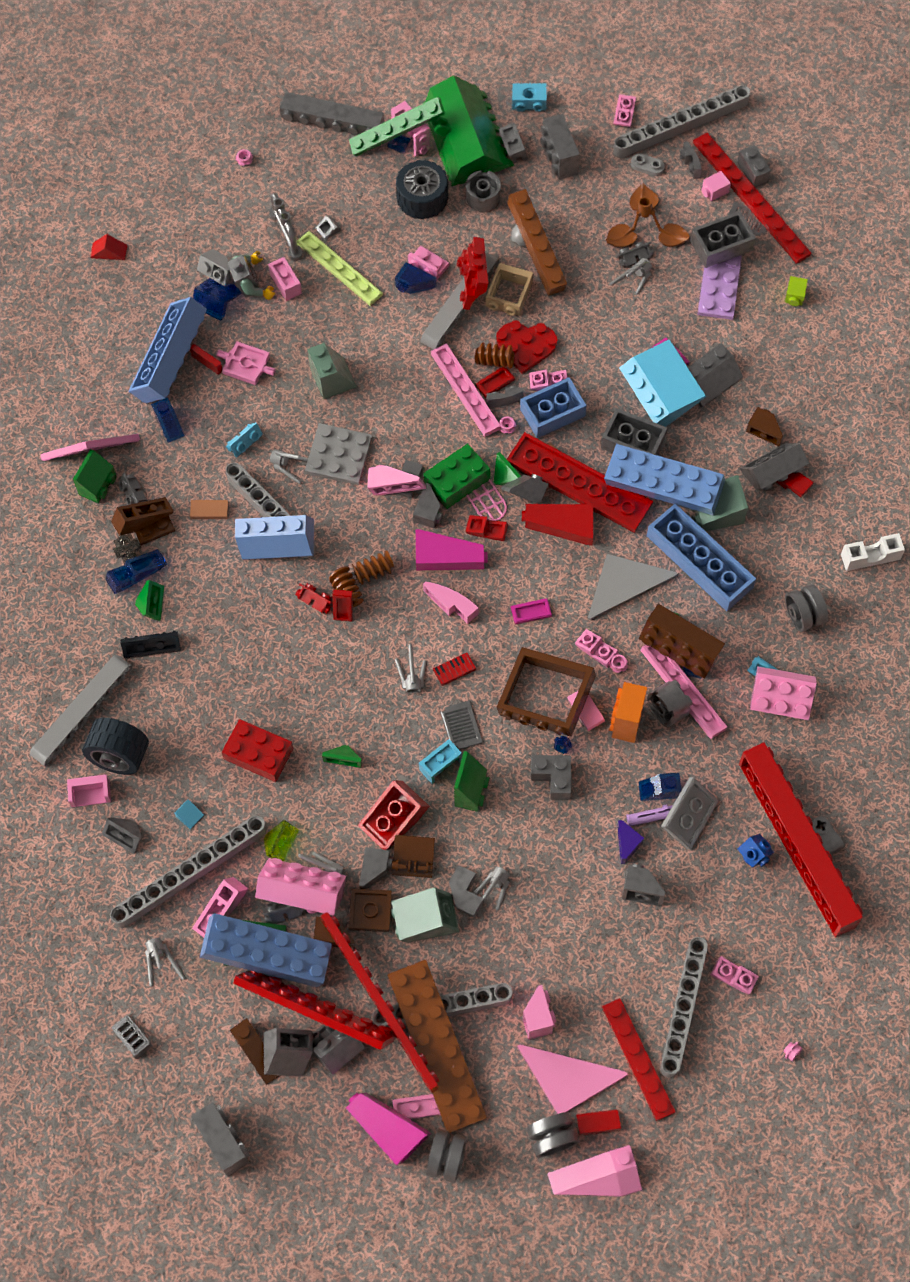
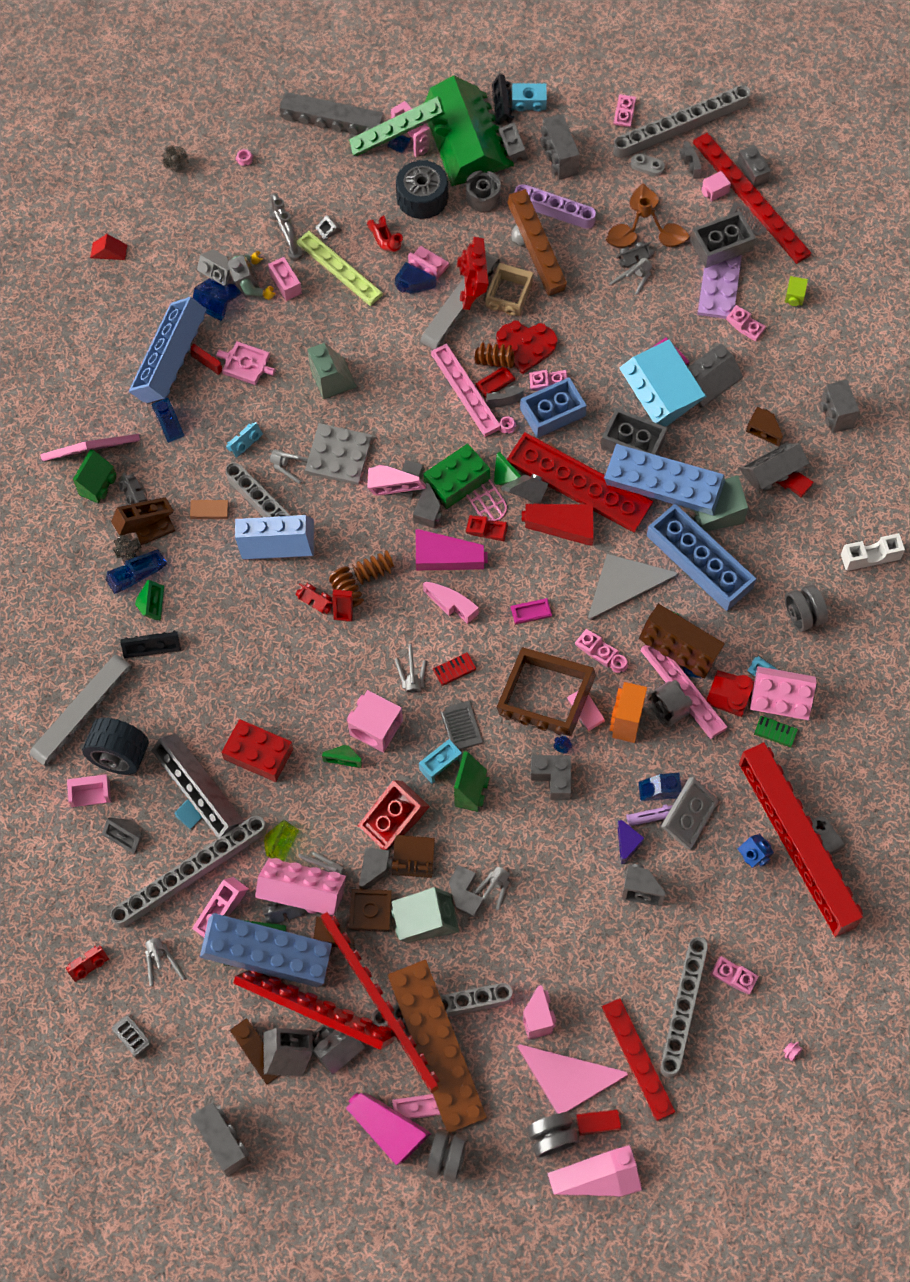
none -> red hinge [66,945,109,982]
none -> flat silver brick [151,734,244,838]
none -> clear smoke brick [161,145,190,172]
none -> bright pink brick [347,690,403,753]
none -> red piece [367,215,403,252]
none -> black plate [491,73,515,125]
none -> lavender beam [515,184,596,229]
none -> red slope [706,670,754,717]
none -> bright pink slope [726,305,766,342]
none -> green tile [754,716,798,748]
none -> flat silver brick [819,380,859,433]

